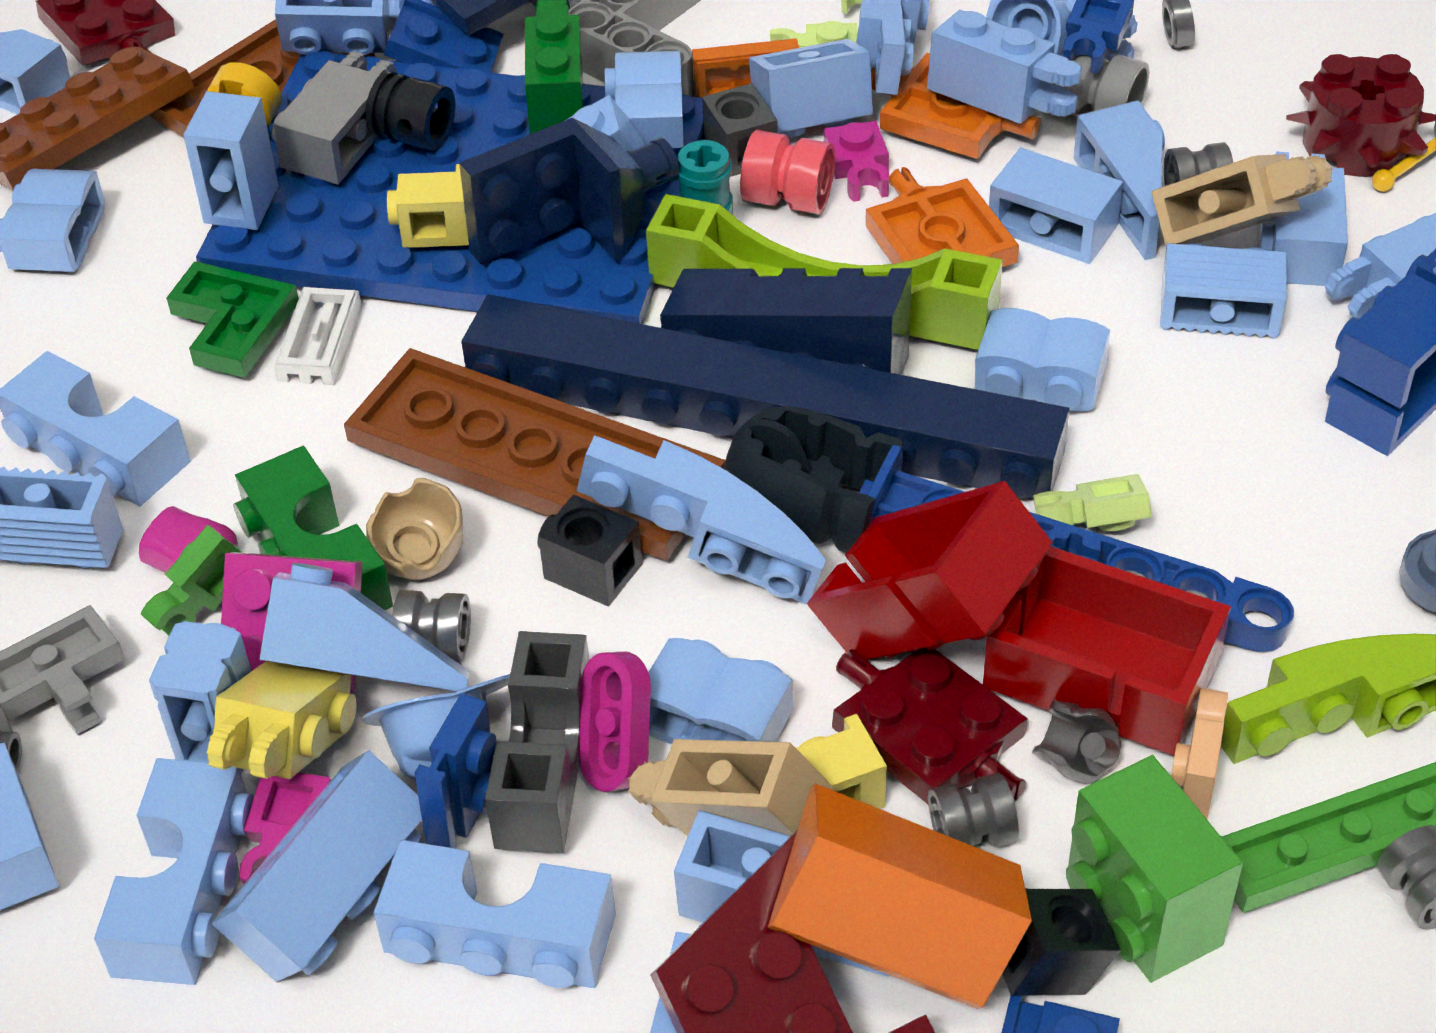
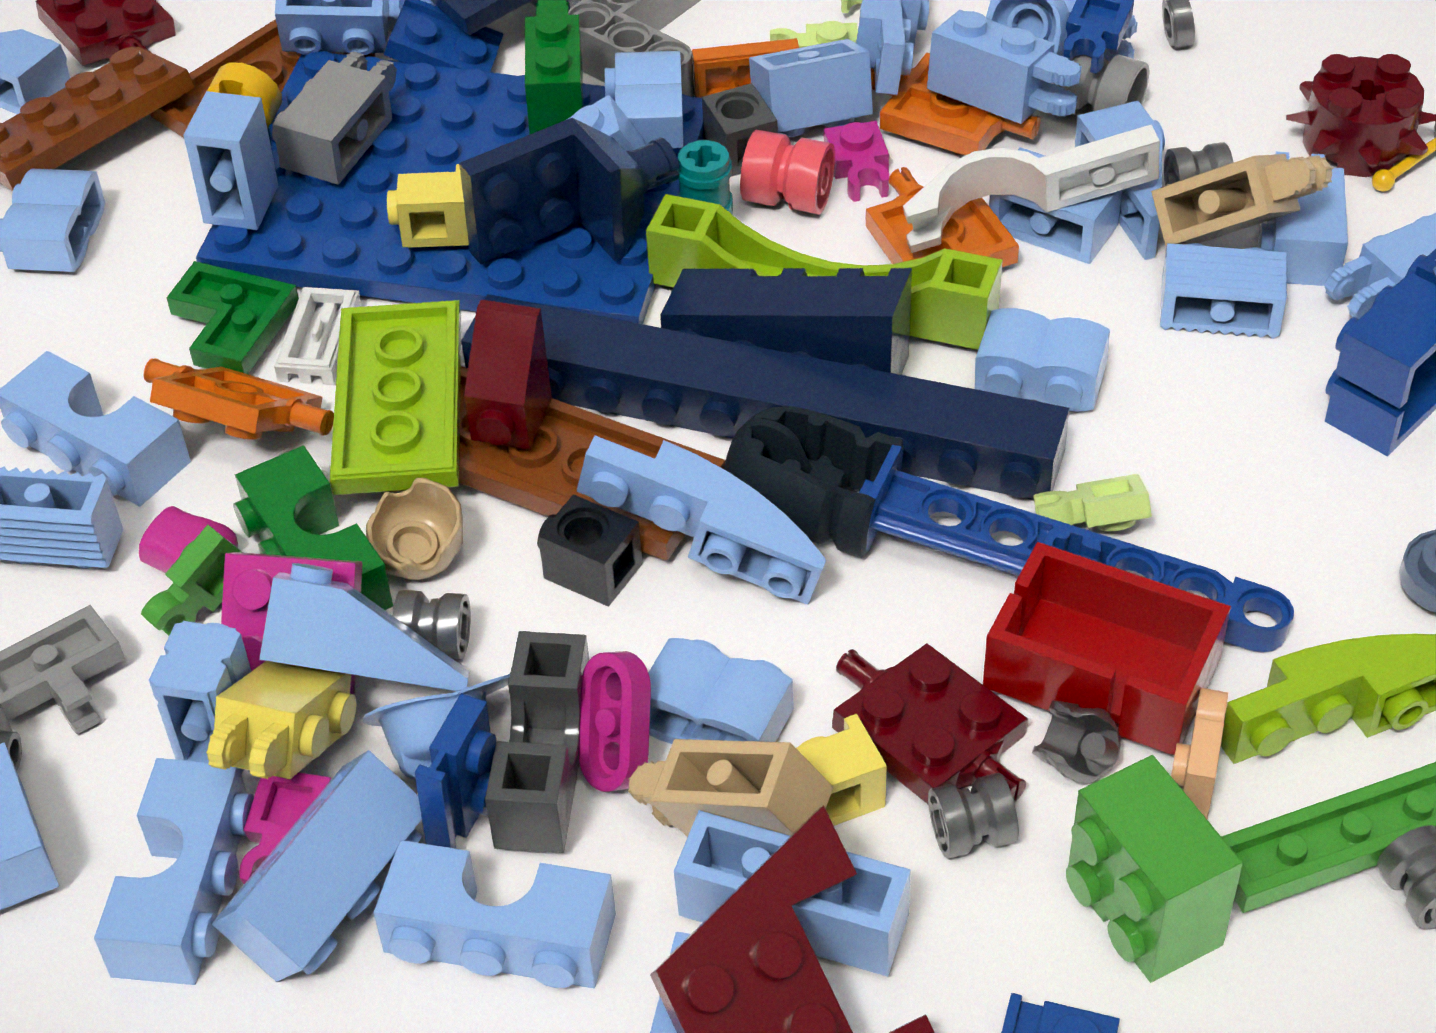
black piece [365,70,456,151] -> none
orange slope [768,783,1032,1009] -> none
red piece [807,481,1053,660] -> none
black brick [1002,888,1121,996] -> none
none -> orange plate [143,358,334,440]
none -> lime tile [330,300,462,495]
none -> dark red slope [464,299,552,450]
none -> white piece [903,124,1160,253]

